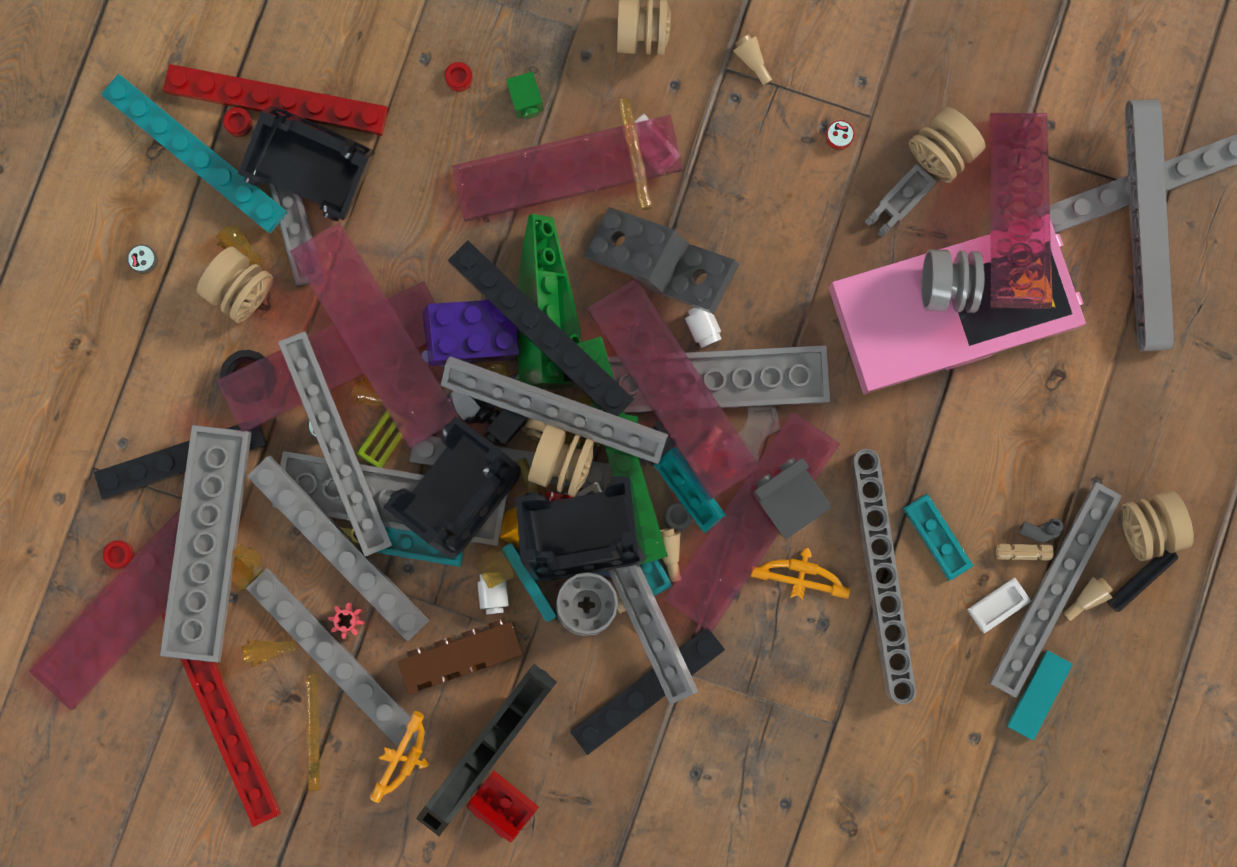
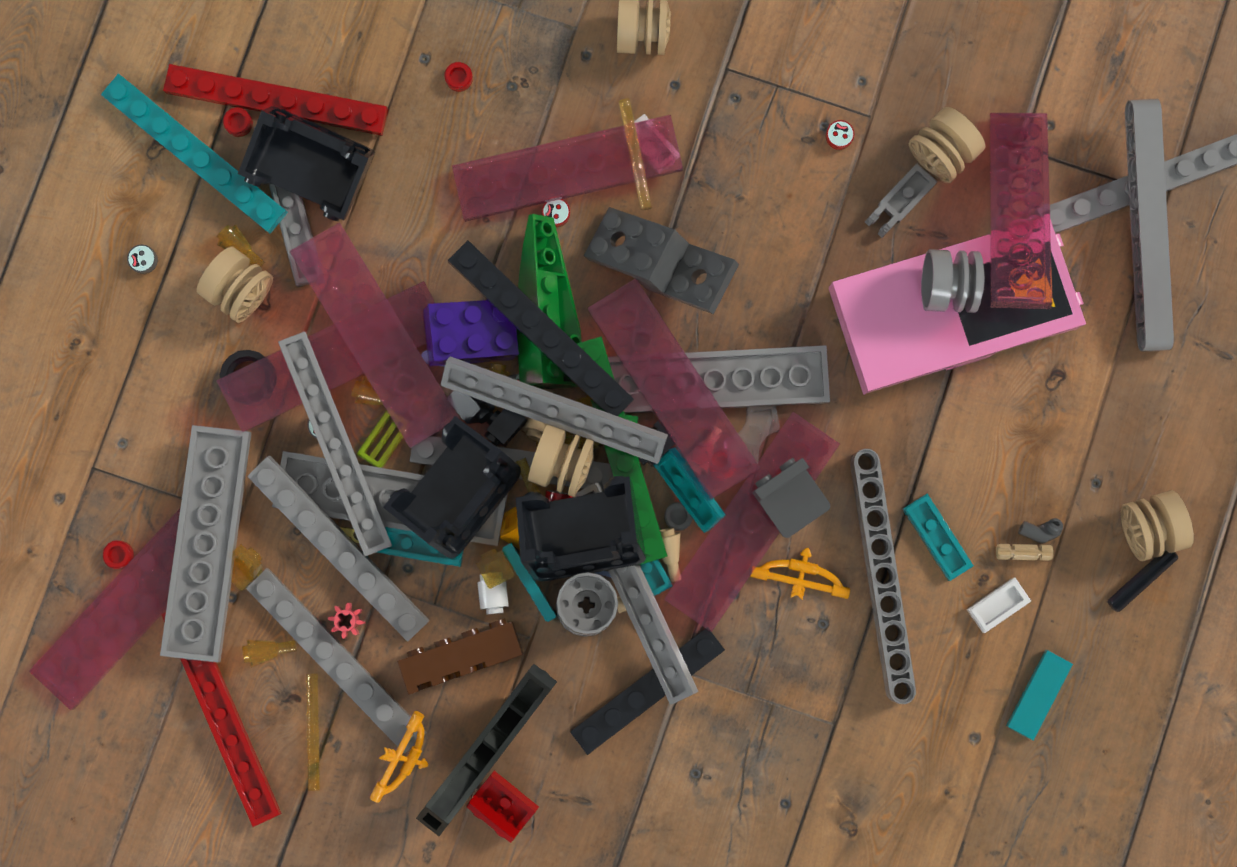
black plate [94,418,267,500] -> none
green brick [506,71,544,119] -> none
white brick [685,308,722,348] -> none
tan cone [733,34,772,85] -> none
light grey plate [989,482,1122,698] -> none
tan cone [1063,577,1113,621] -> none
none -> tile [542,198,570,227]

